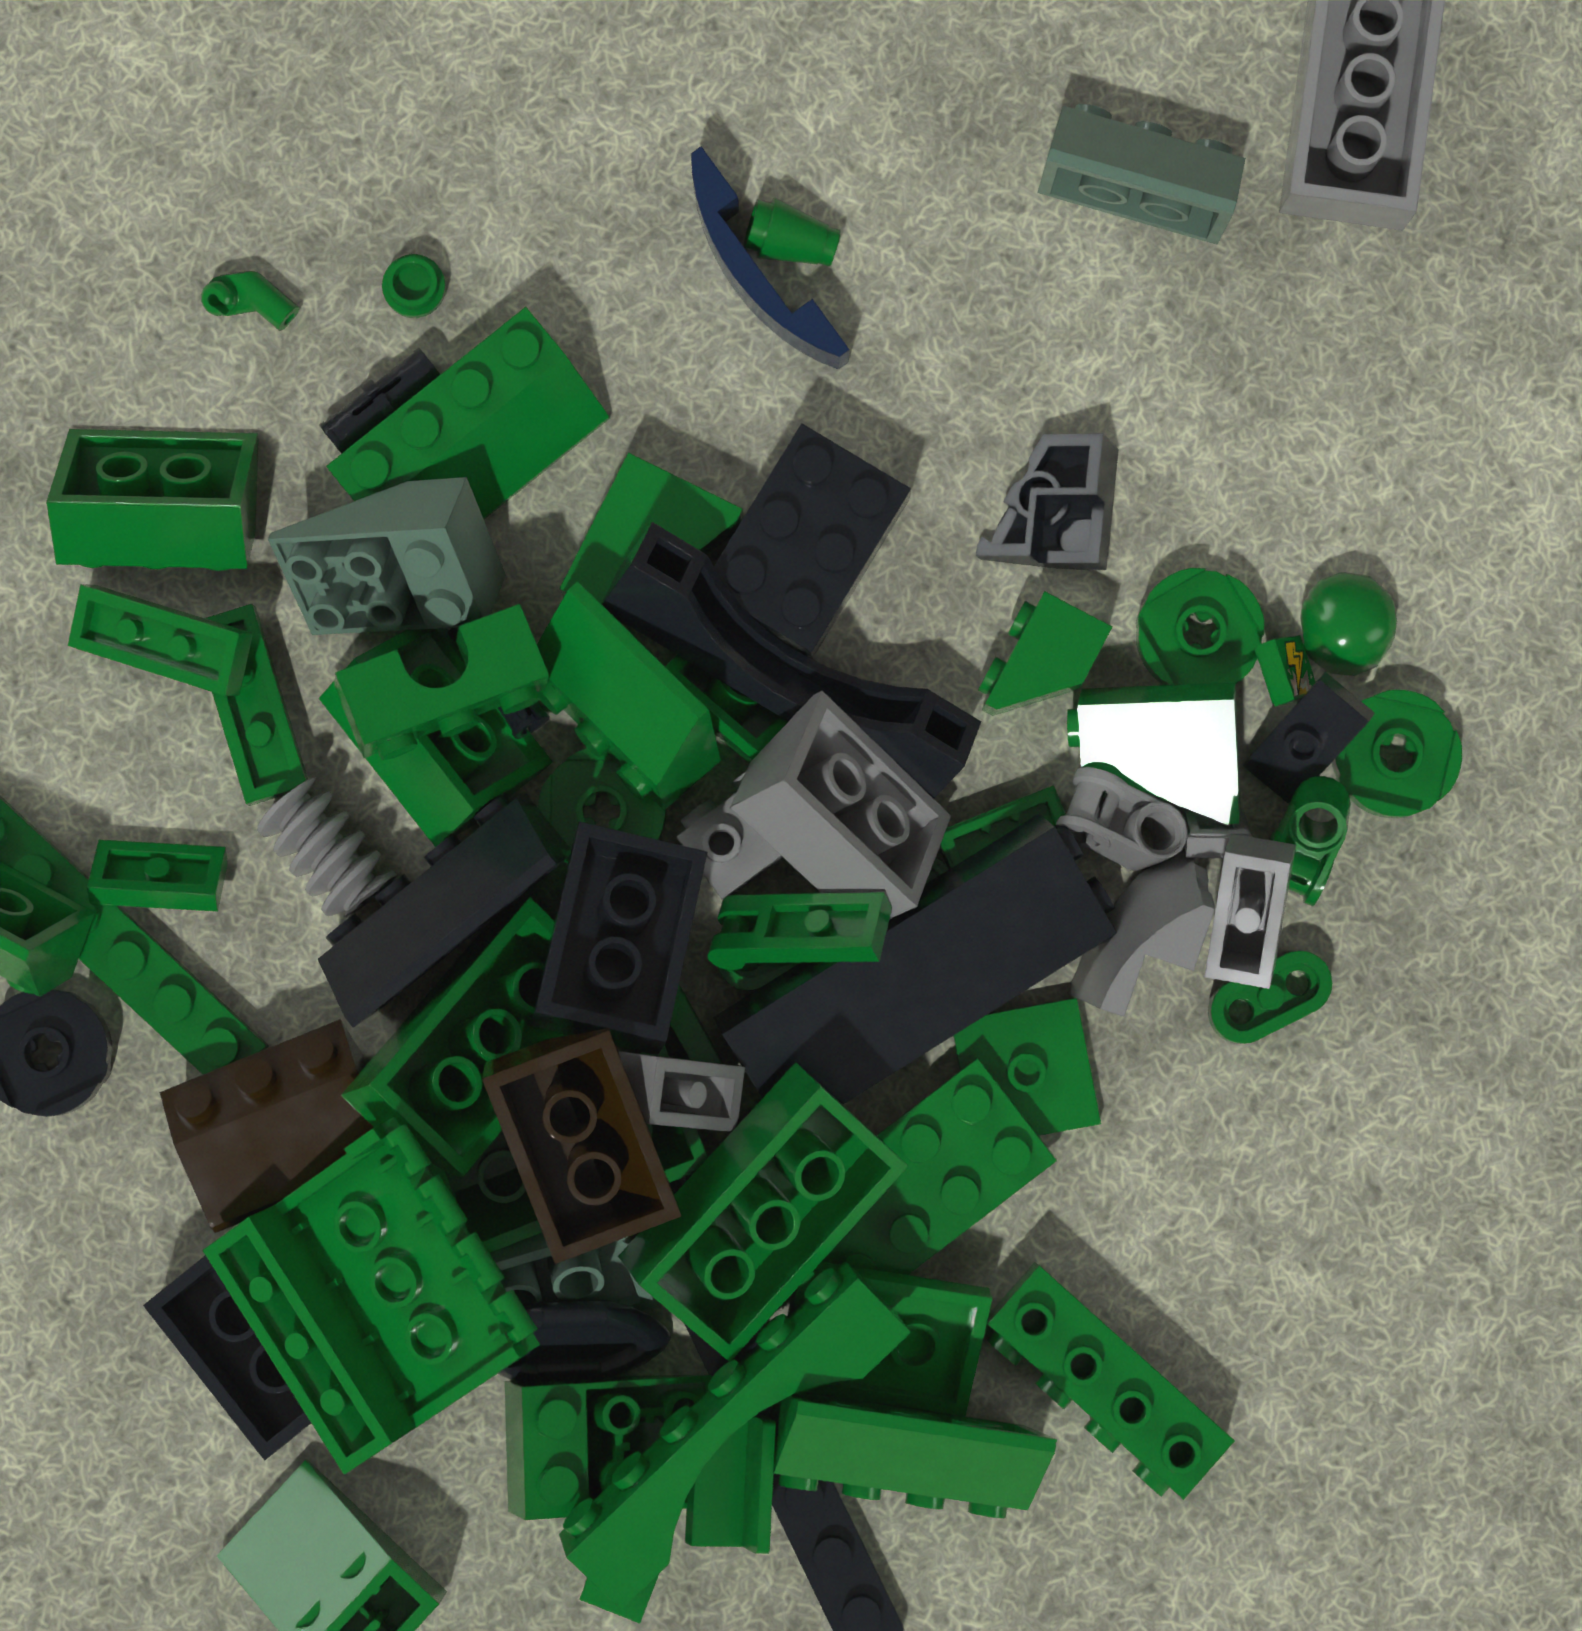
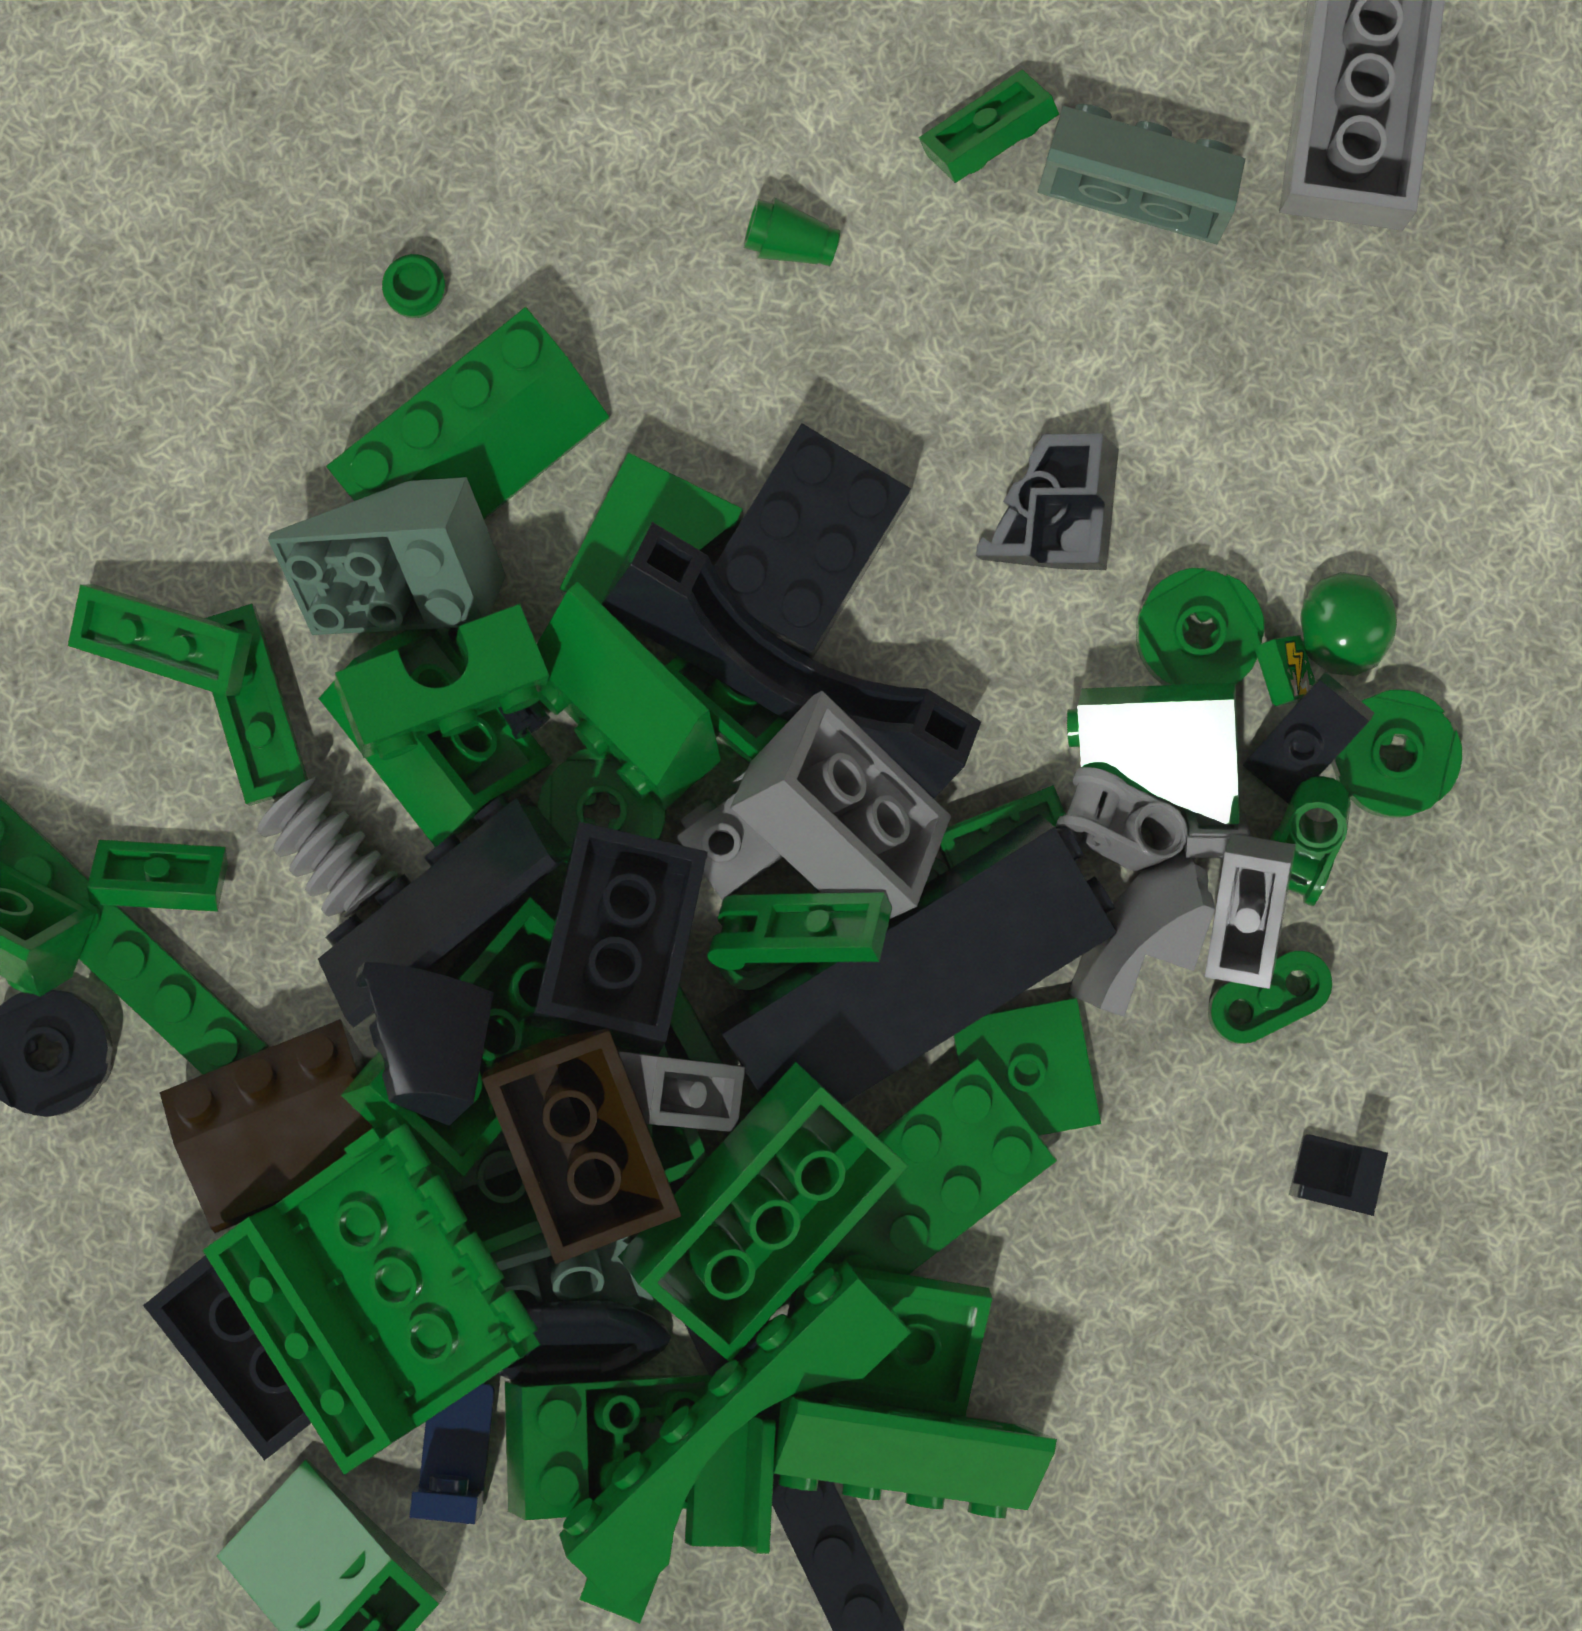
green slope [46,429,259,571] -> none
green arm [201,271,300,331] -> none
black pin [319,347,440,454] -> none
dark blue slope [691,146,850,369] -> none
green slope [978,591,1113,716] -> none
green brick [987,1262,1235,1500] -> none
none -> black slope [356,962,494,1126]
none -> dark blue bracket [409,1383,495,1524]
none -> green plate [918,69,1060,183]
none -> black panel [1289,1134,1388,1216]

